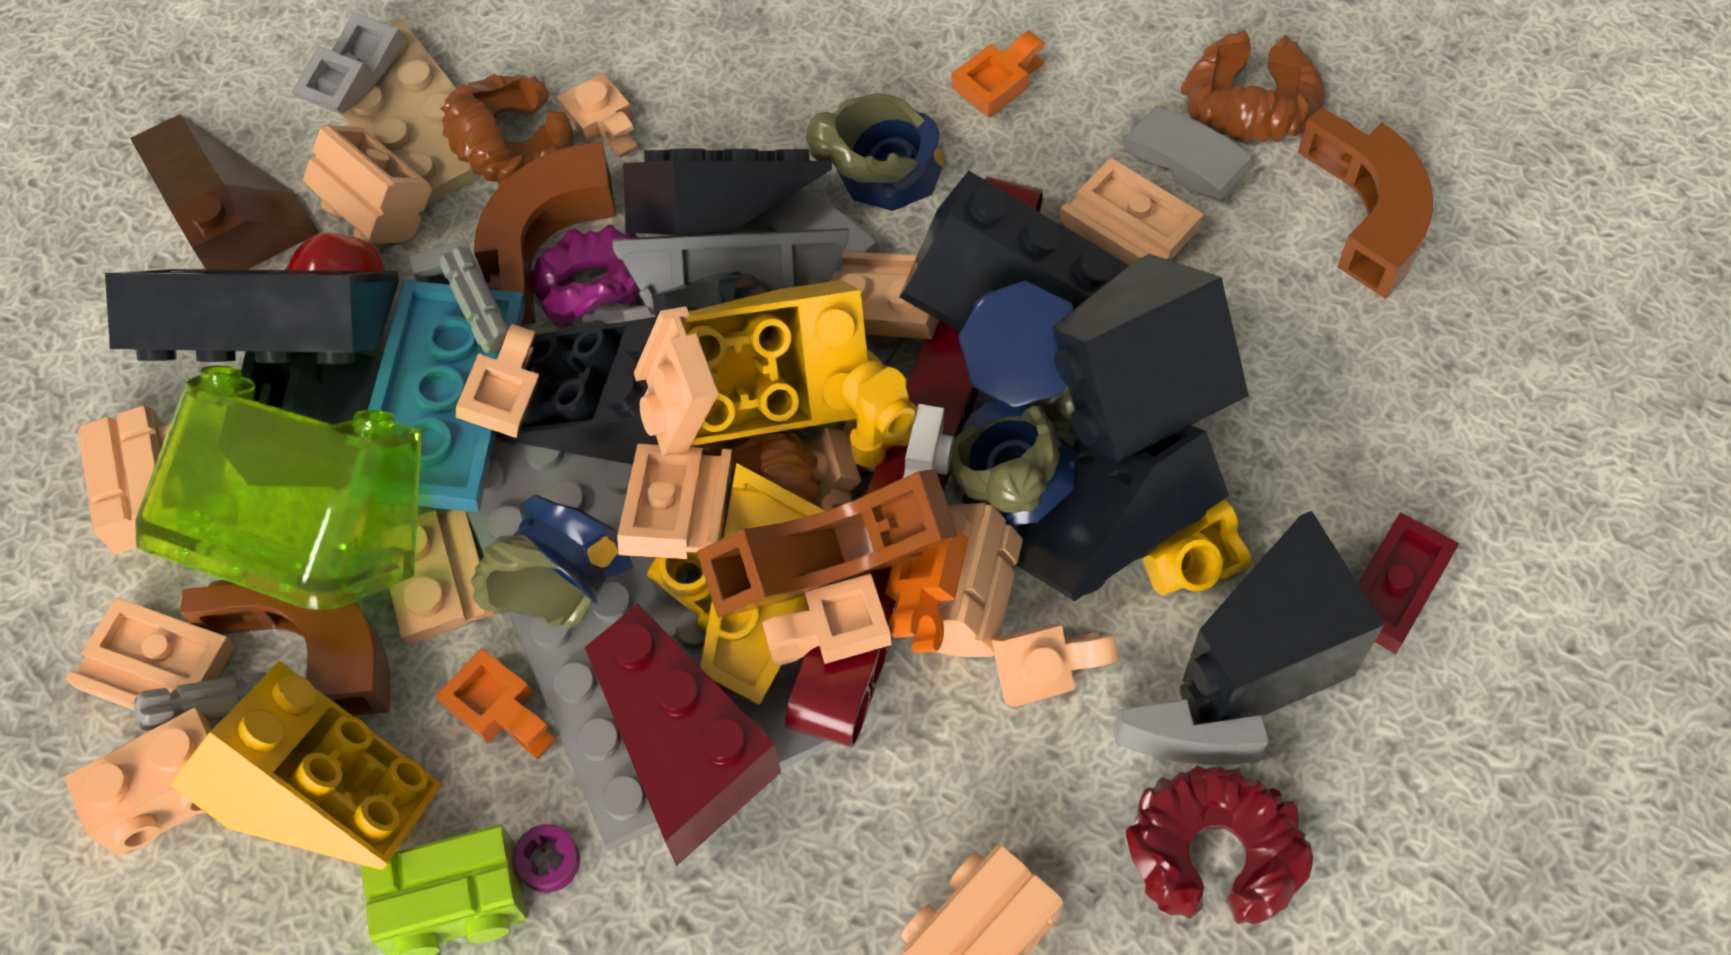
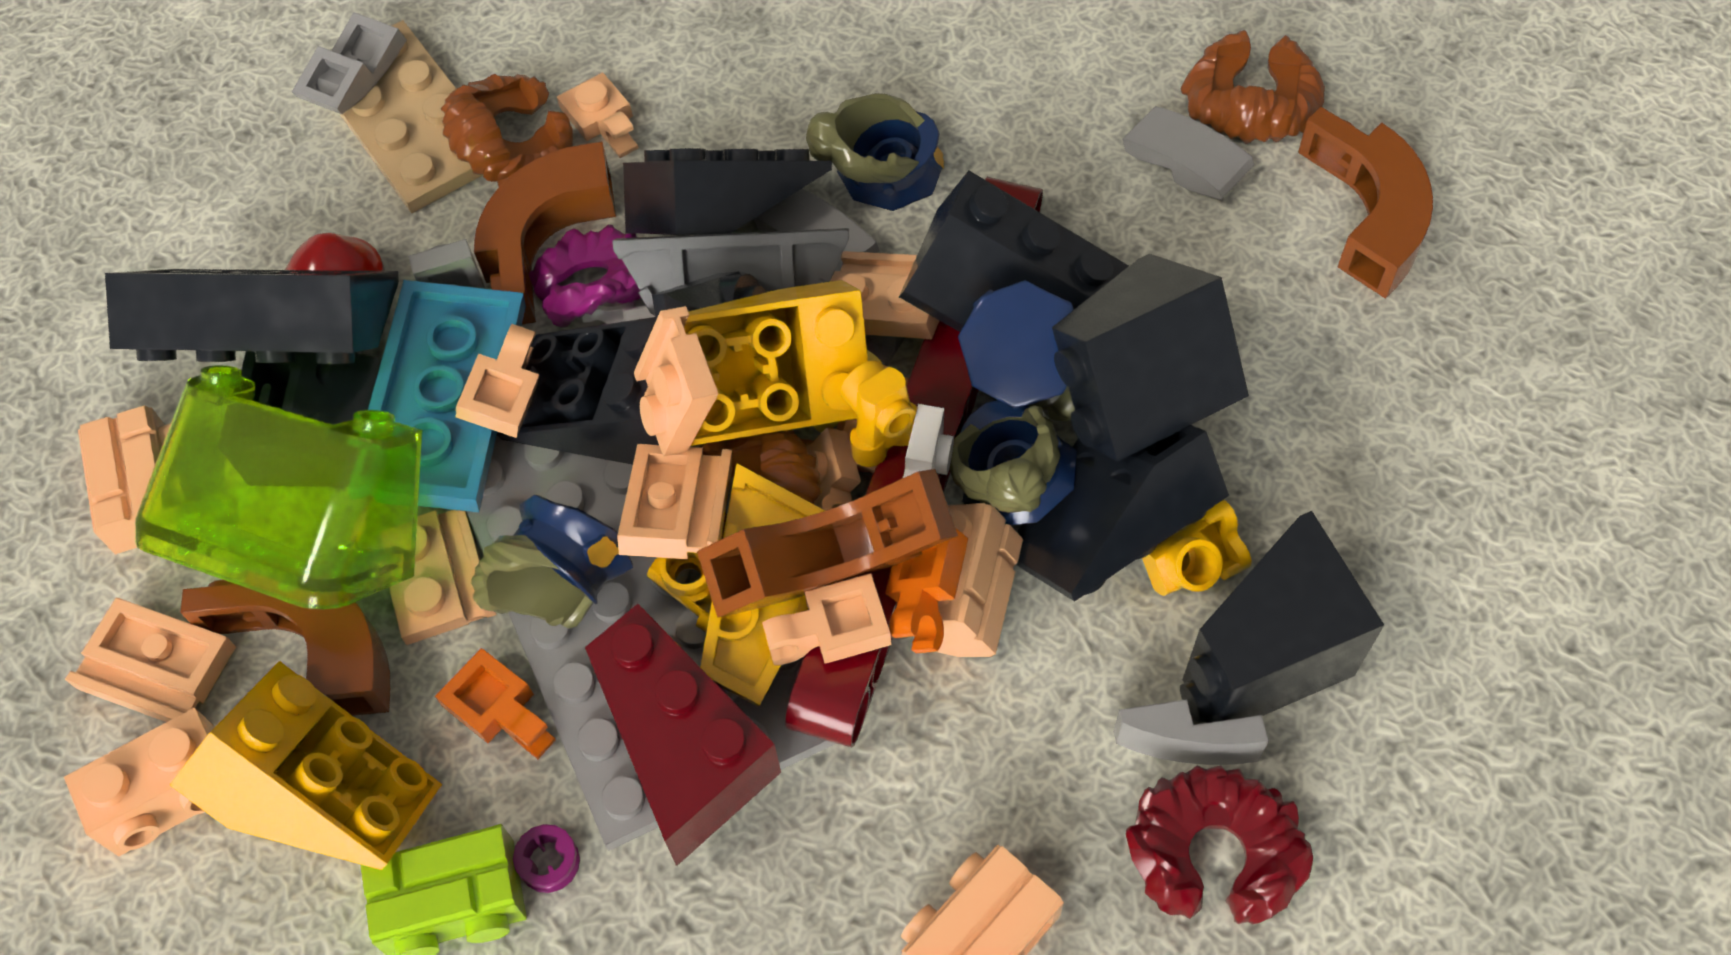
reddish brown wedge [130,114,319,269] -> none
light grey axle [134,672,267,731] -> none
light nougat brick [302,125,433,247] -> none
light grey axle [439,246,509,353] -> none
orange plate [951,31,1045,118] -> none
light nougat plate [991,623,1119,707] -> none
light nougat plate [1059,157,1204,266] -> none
dark red plate [1358,512,1460,654] -> none

